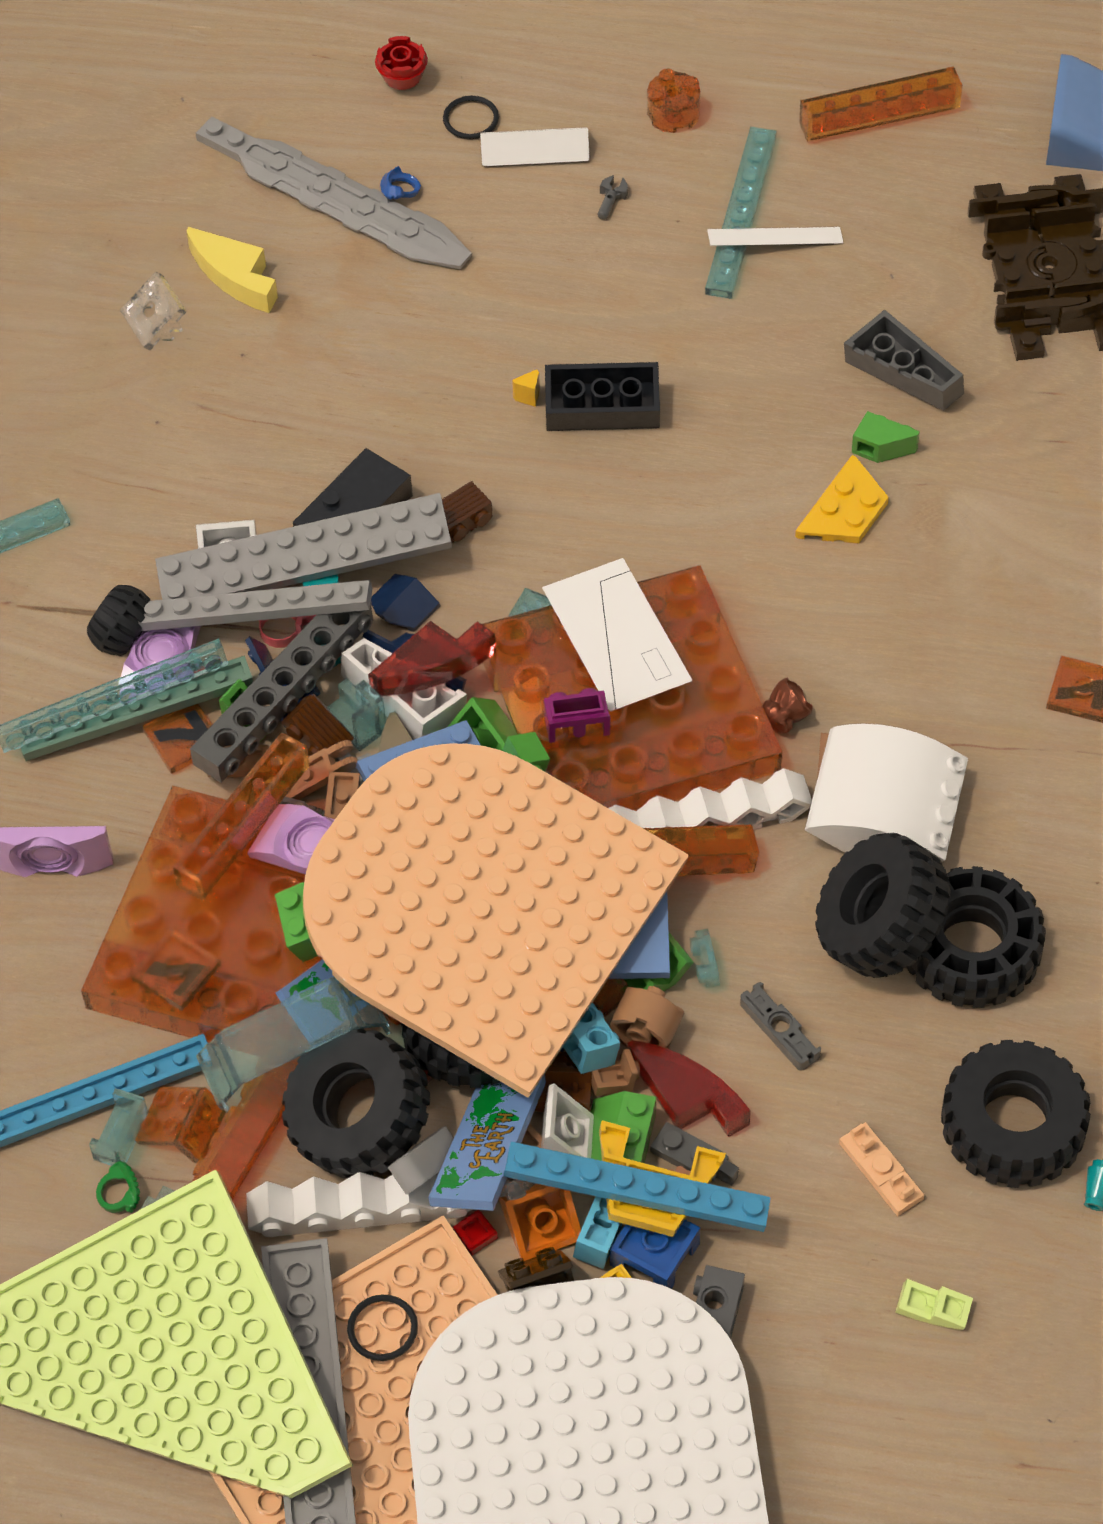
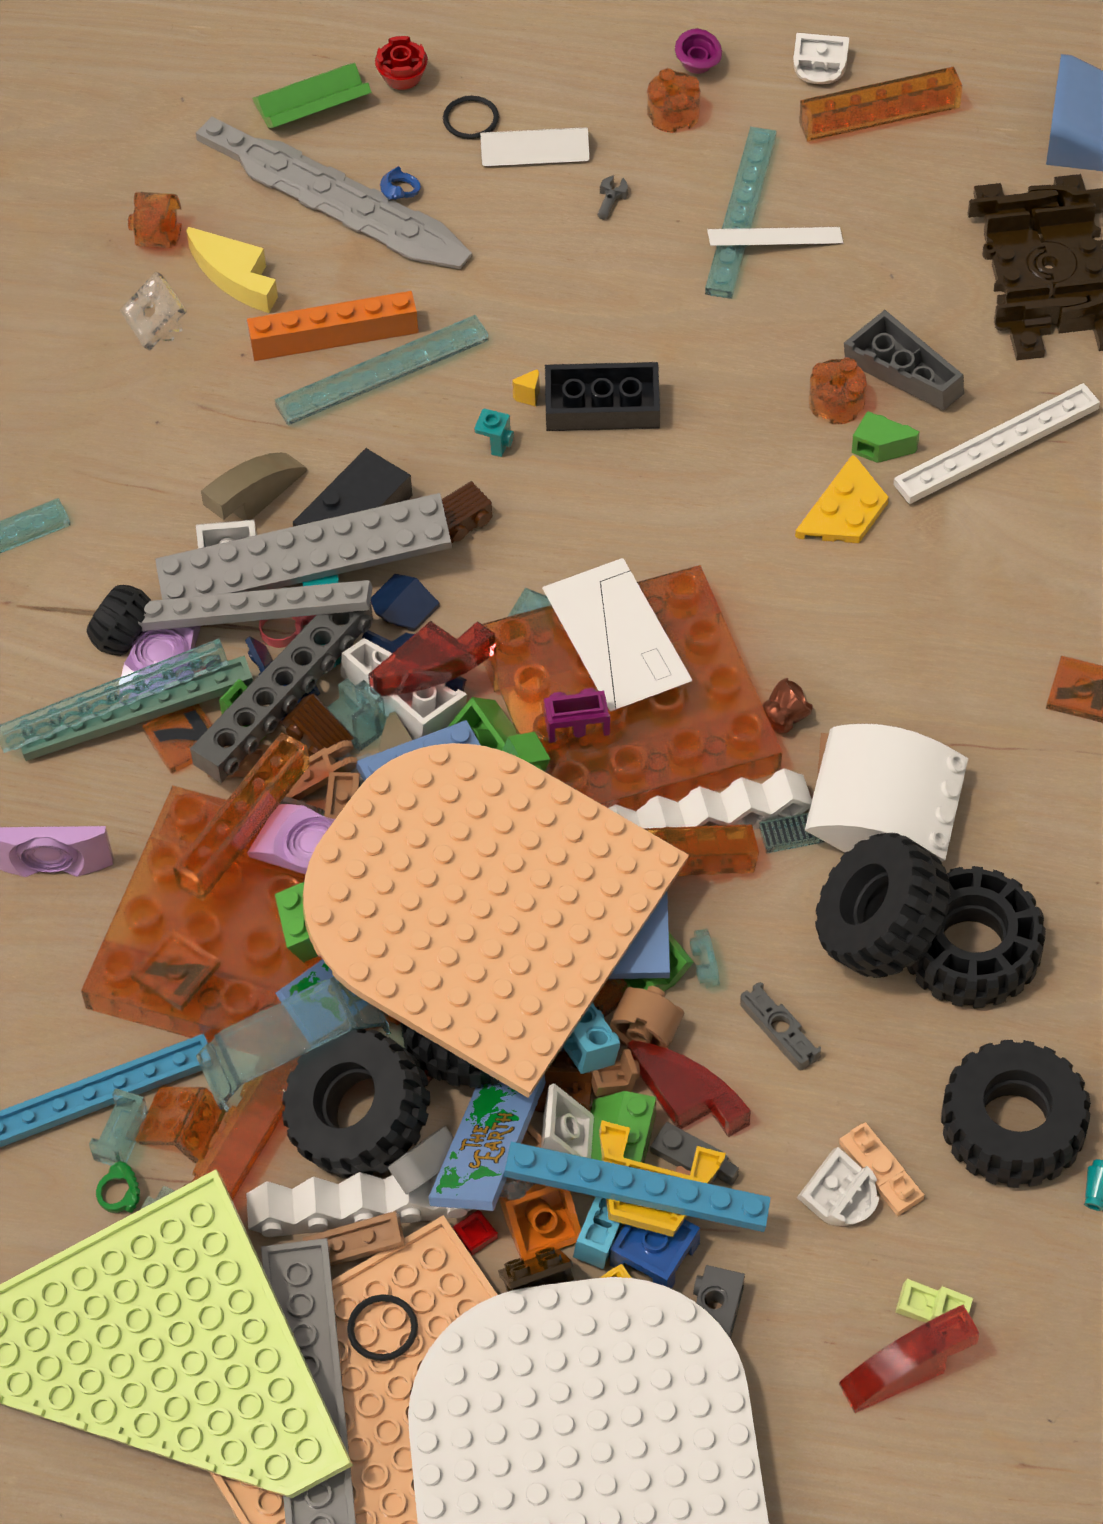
none -> clear orange brick [128,192,182,248]
none -> dark tan slope [201,452,307,520]
none -> orange brick [247,291,419,361]
none -> bright green slope [252,63,372,128]
none -> clear light blue plate [275,315,489,426]
none -> medium nougat plate [303,1211,405,1266]
none -> teal bracket [474,408,514,457]
none -> magenta hat [675,28,723,74]
none -> clear light blue tile [759,813,825,853]
none -> white slope [793,33,849,84]
none -> white slope [797,1147,879,1226]
none -> clear orange brick [809,357,867,424]
none -> clear red slope [839,1304,979,1413]
none -> white plate [893,383,1100,505]

